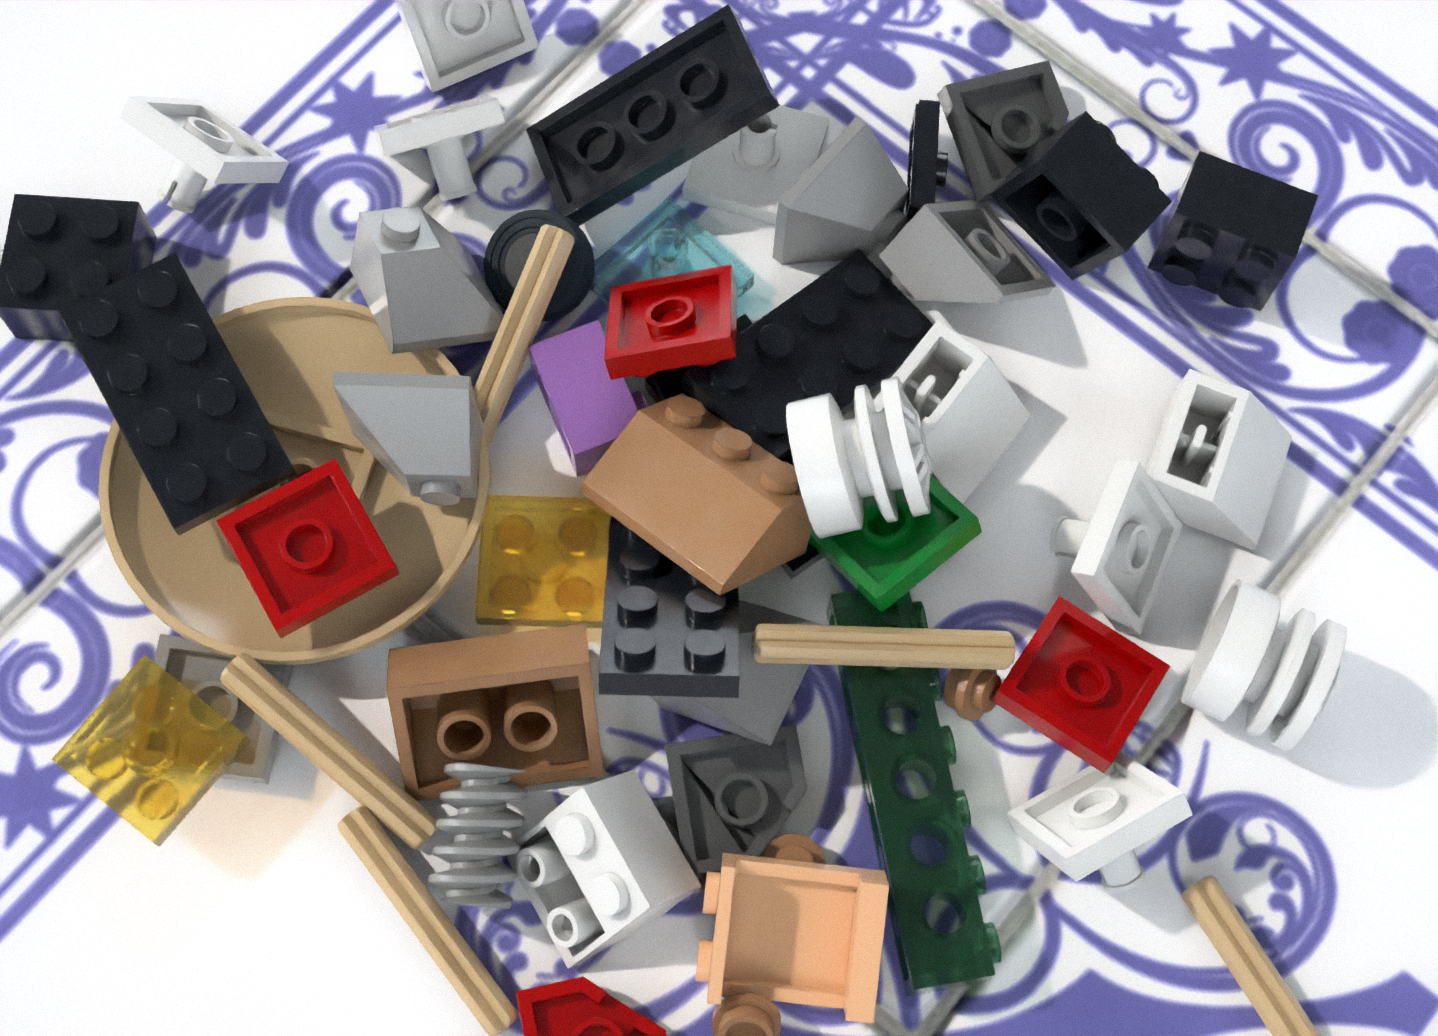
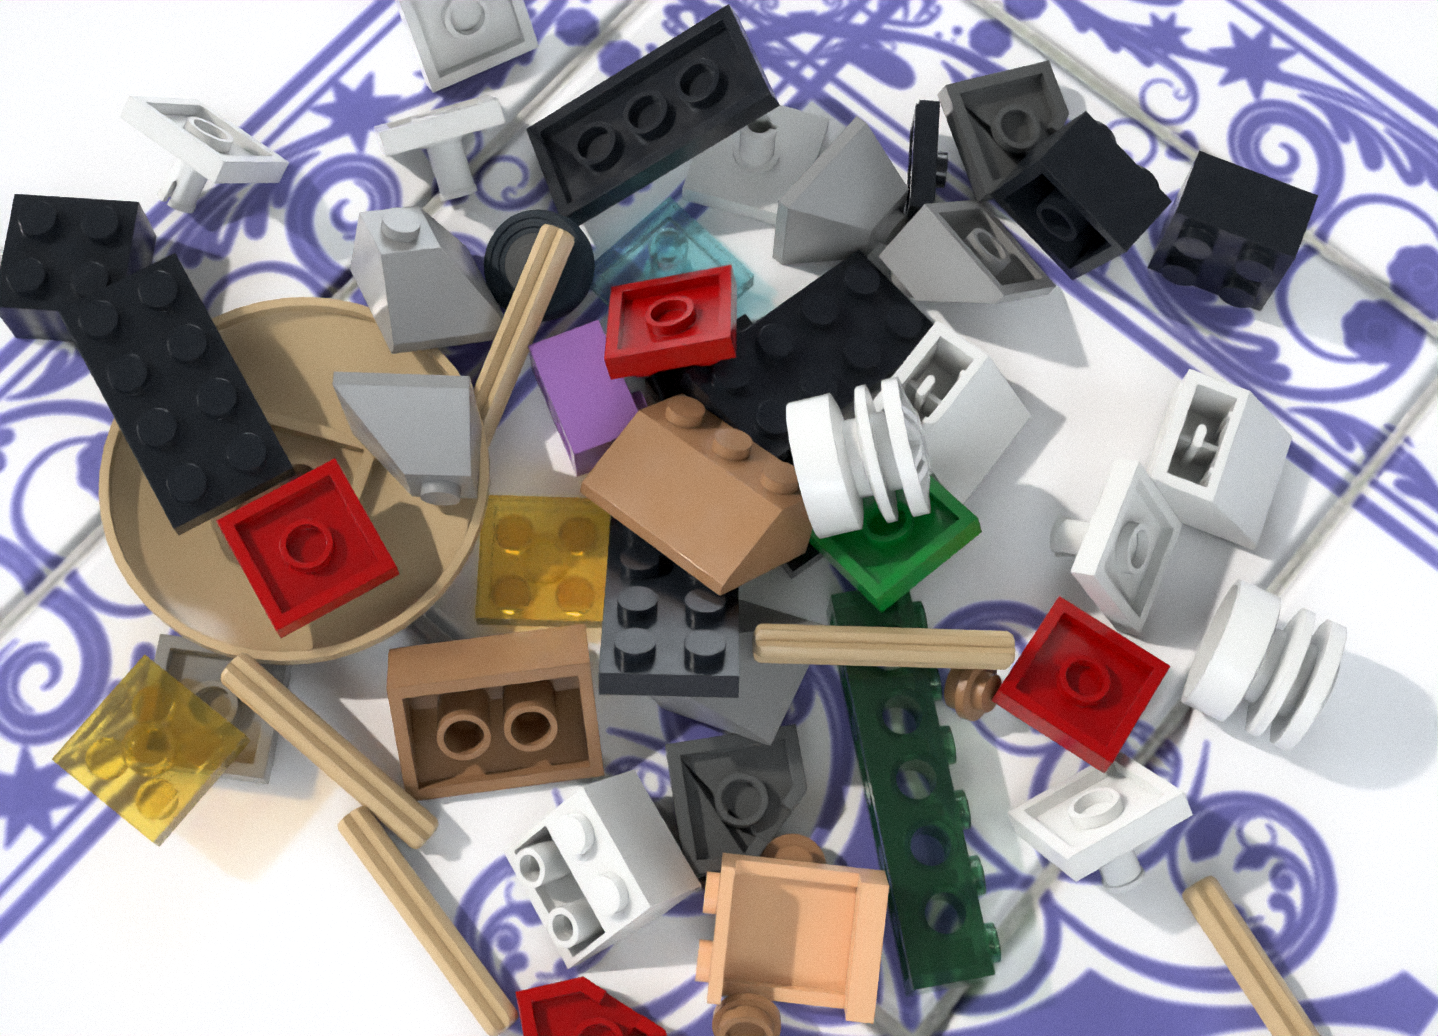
light grey piece [428,762,528,908] -> none

